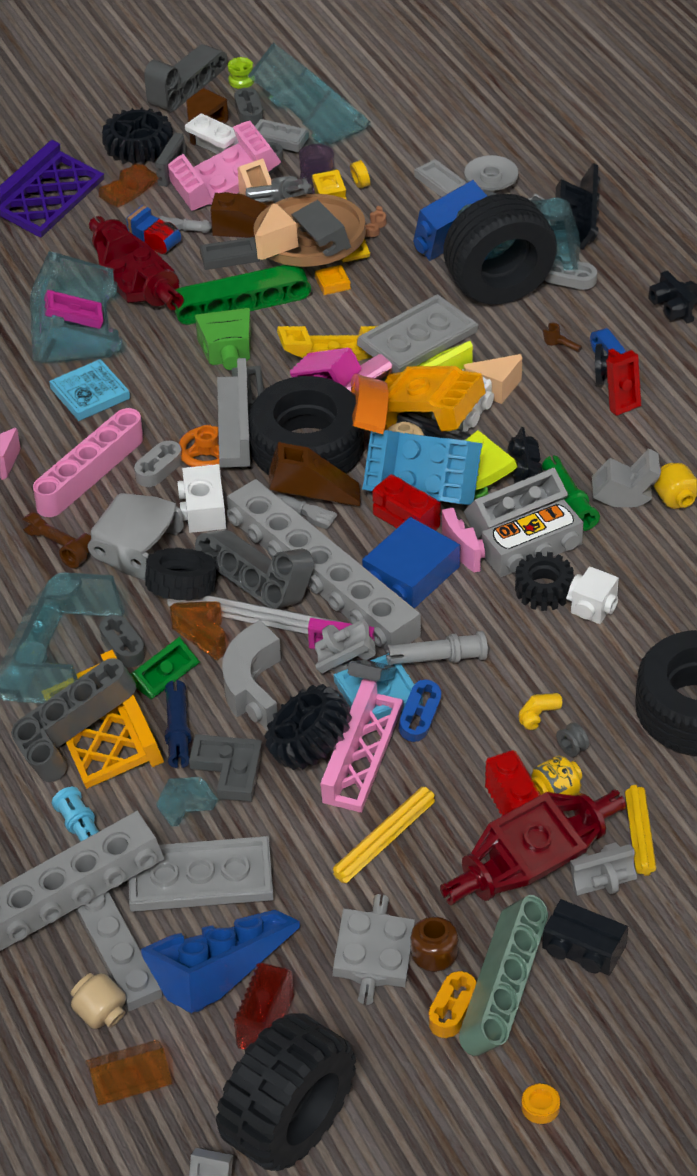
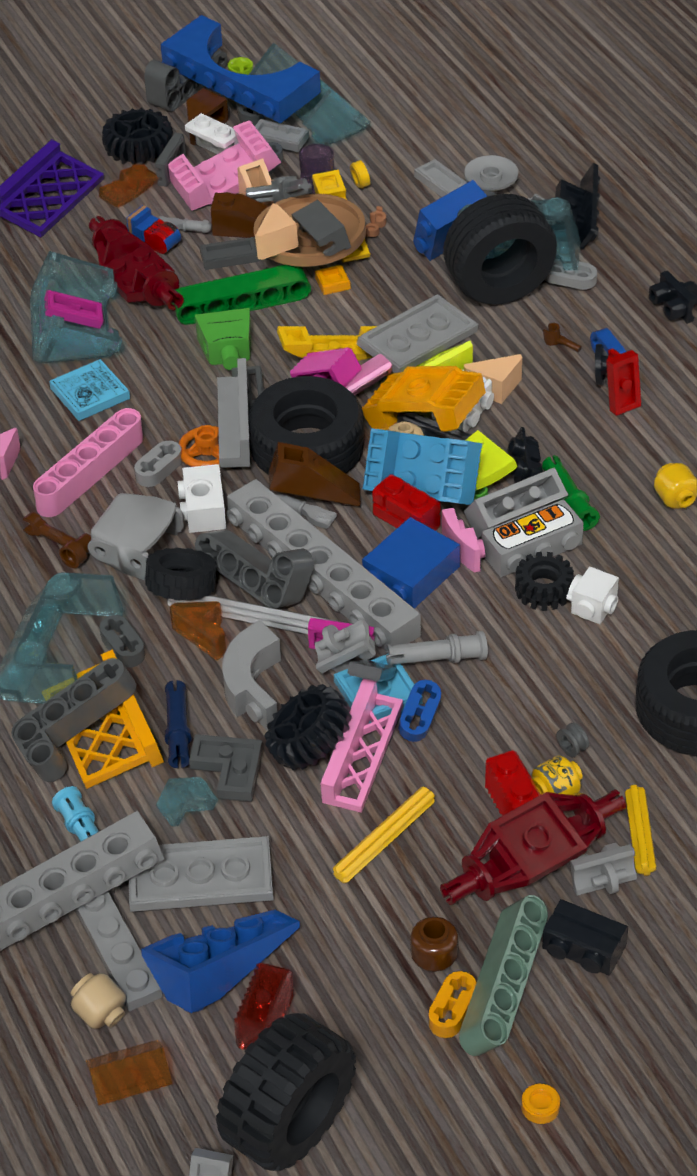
green slope [131,636,200,700] -> none
light grey plate [332,894,415,1005] -> none
orange slope [351,373,388,434] -> none
yellow arm [518,693,562,730] -> none
light grey brick [592,448,661,507] -> none
none -> blue arch [160,15,321,123]

